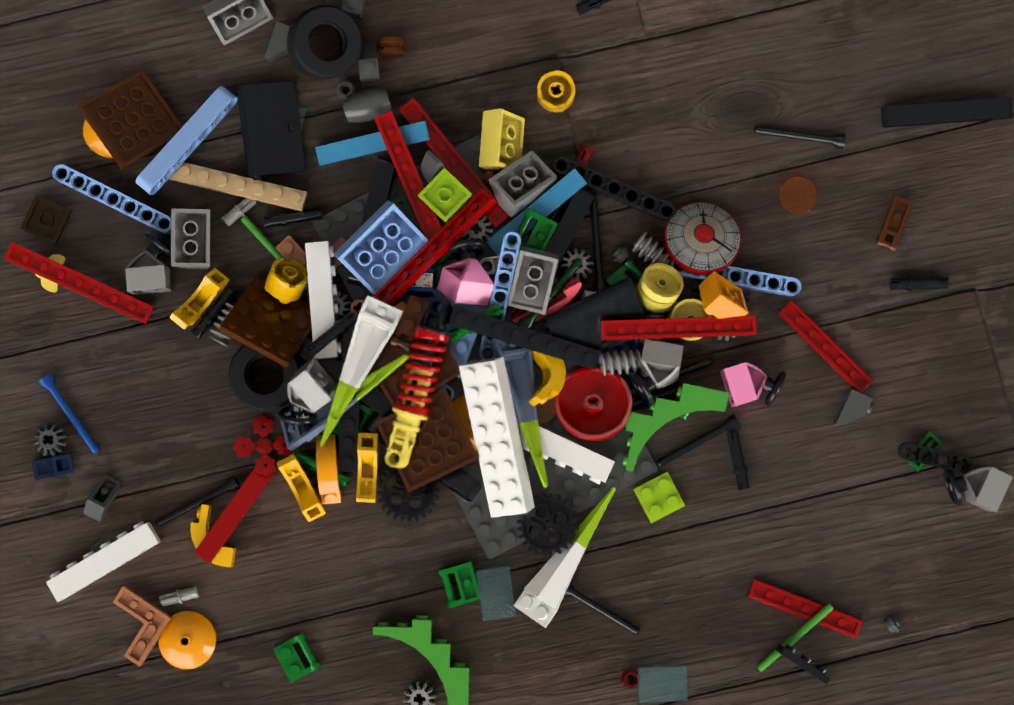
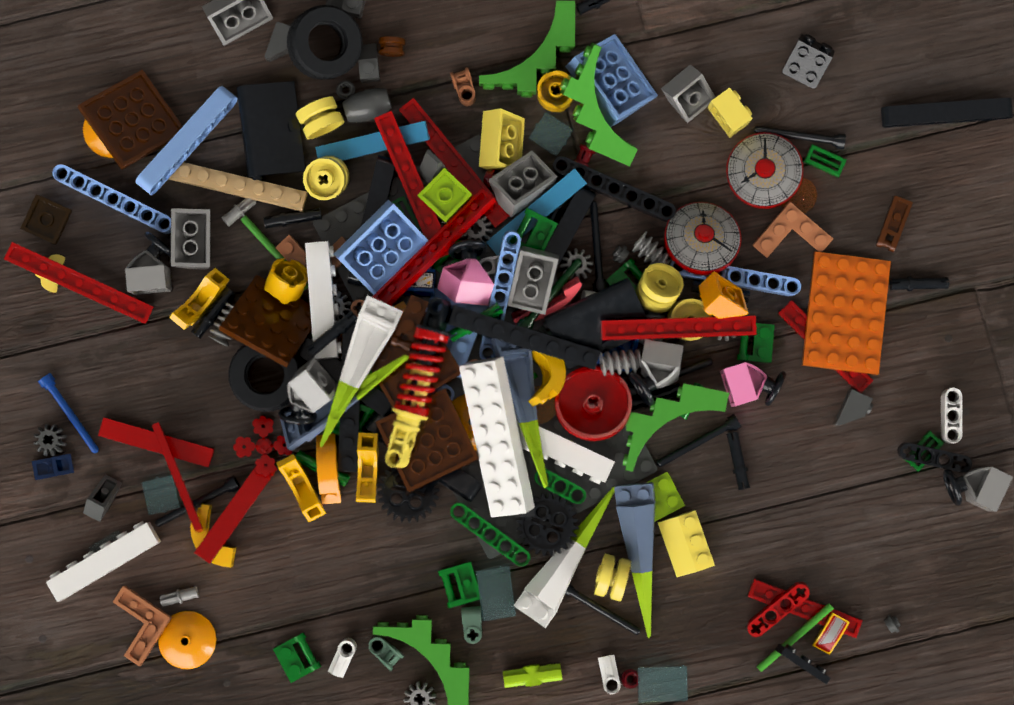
none -> red tile [98,417,215,468]
none -> clear light blue piece [142,475,180,515]
none -> red tile [152,422,204,533]
none -> light yellow wheel [296,96,345,139]
none -> light yellow wheel [303,156,350,200]
none -> white piece [328,638,357,678]
none -> sand green piece [368,635,405,671]
none -> nougat piece [450,67,476,106]
none -> green beam [450,503,530,566]
none -> sand green piece [461,606,482,644]
none -> bright green arch [479,1,575,98]
none -> lime piece [503,663,562,688]
none -> clear light blue piece [529,112,574,157]
none -> green beam [534,469,586,504]
none -> bright green arch [560,43,638,167]
none -> light blue slope [565,34,658,127]
none -> light yellow wheel [594,553,631,602]
none -> white piece [598,654,621,694]
none -> sand blue plate [614,482,656,638]
none -> light yellow slope [657,510,715,577]
none -> light grey slope [661,65,716,123]
none -> light yellow brick [707,88,753,138]
none -> light grey dish [726,133,803,209]
none -> green plate [737,323,775,363]
none -> red beam [747,582,810,637]
none -> nougat plate [752,202,833,258]
none -> bracket [782,34,835,89]
none -> orange plate [802,251,891,375]
none -> green tile [804,144,847,178]
none -> slope [812,612,850,655]
none -> white beam [941,388,962,444]

